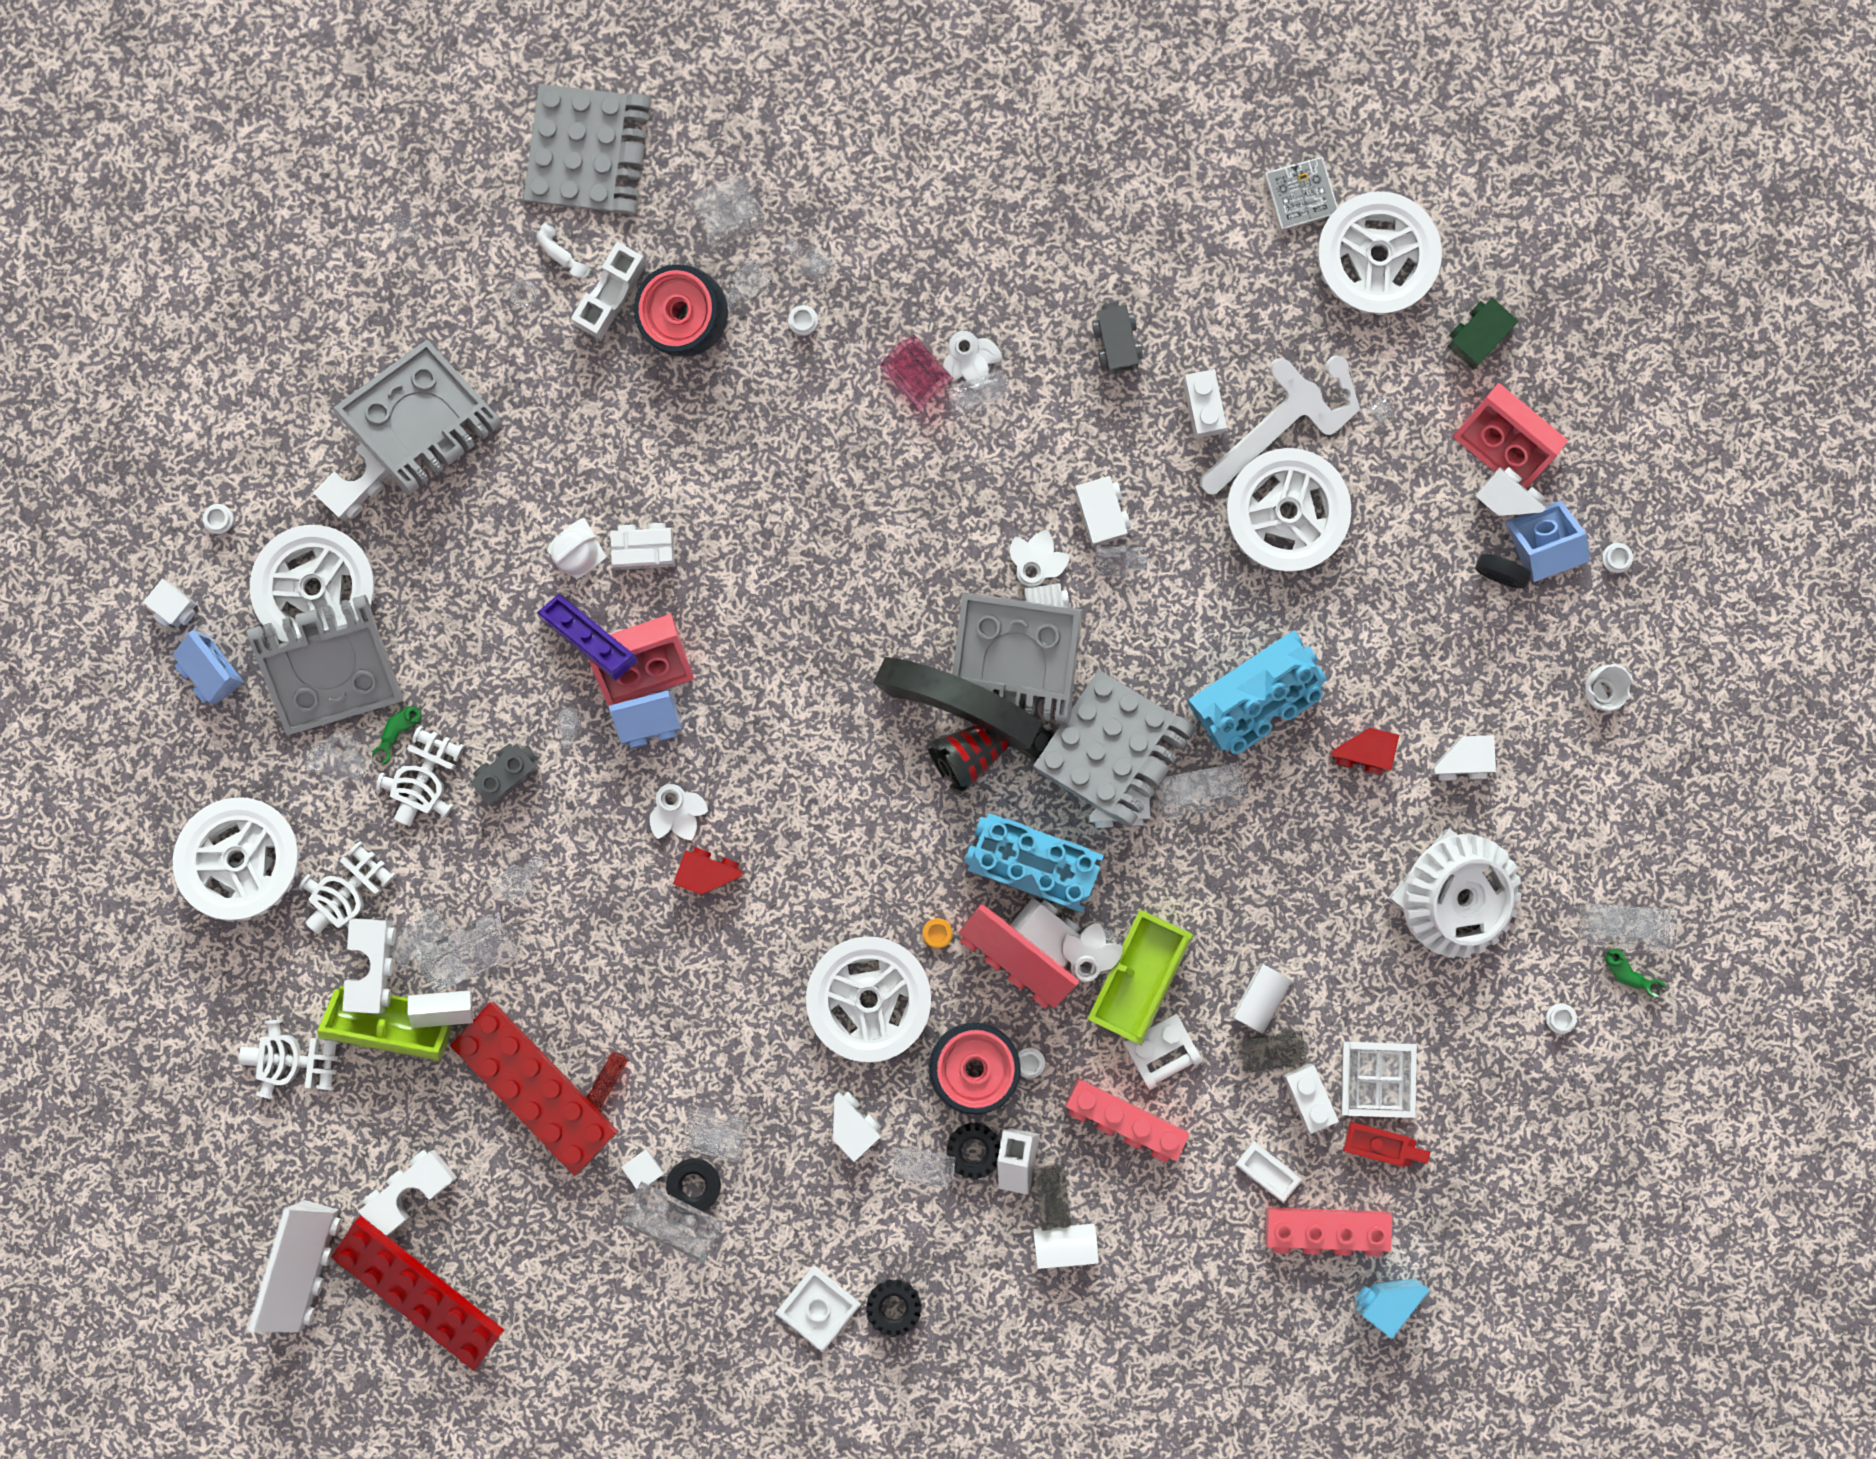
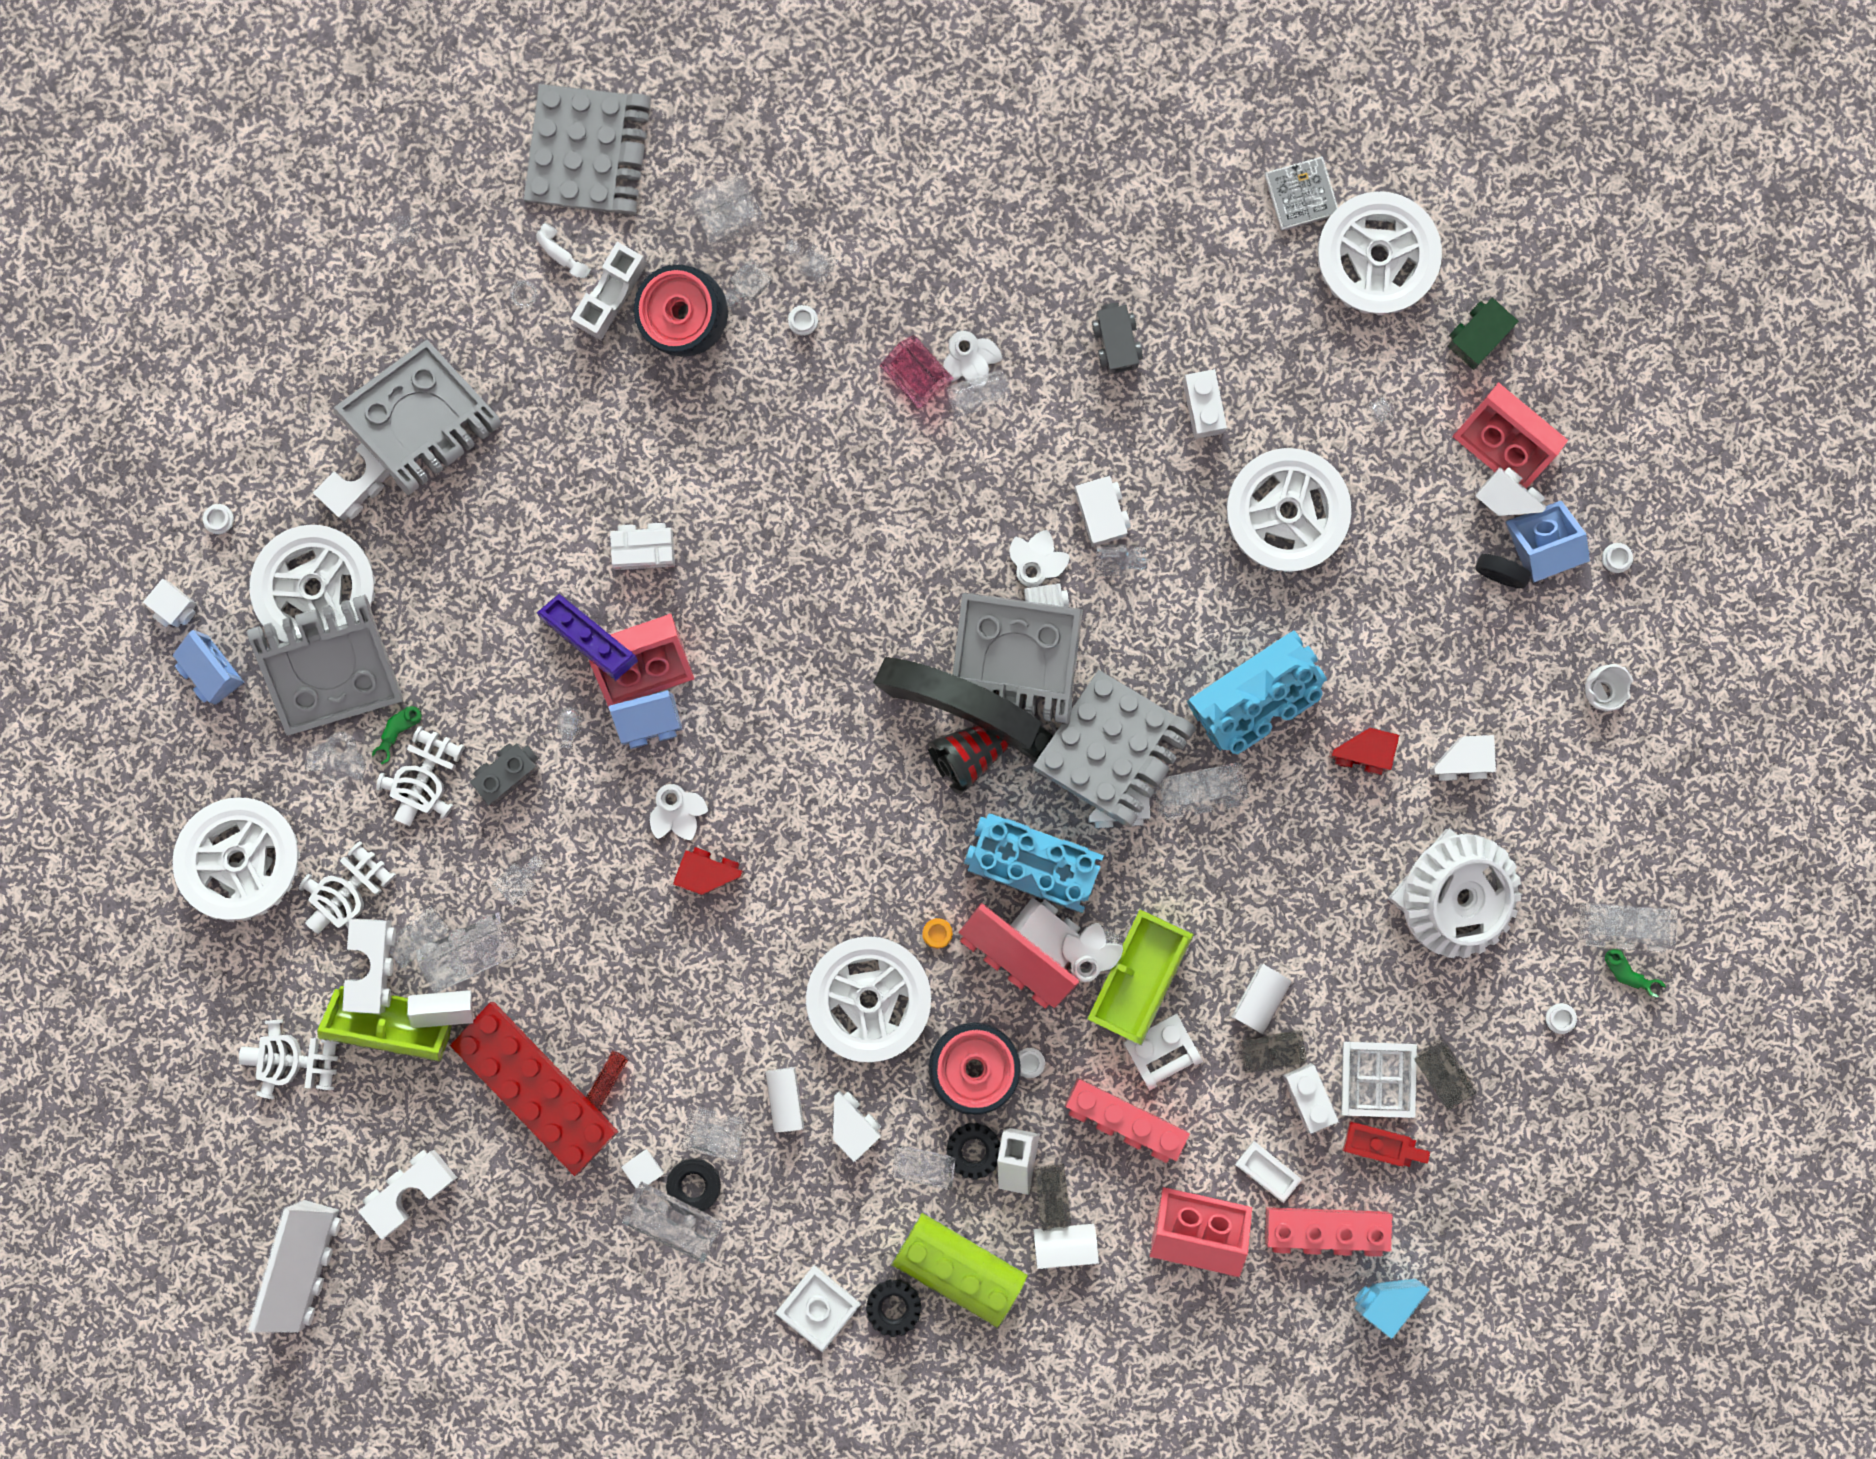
red plate [331,1215,505,1371] -> none
white piece [547,518,606,579] -> none
white piece [1200,356,1360,494] -> none
none -> white brick [765,1067,804,1132]
none -> lime container [891,1213,1028,1328]
none -> coral slope [1149,1187,1252,1277]
none -> clear smoke hinge [1414,1037,1477,1111]

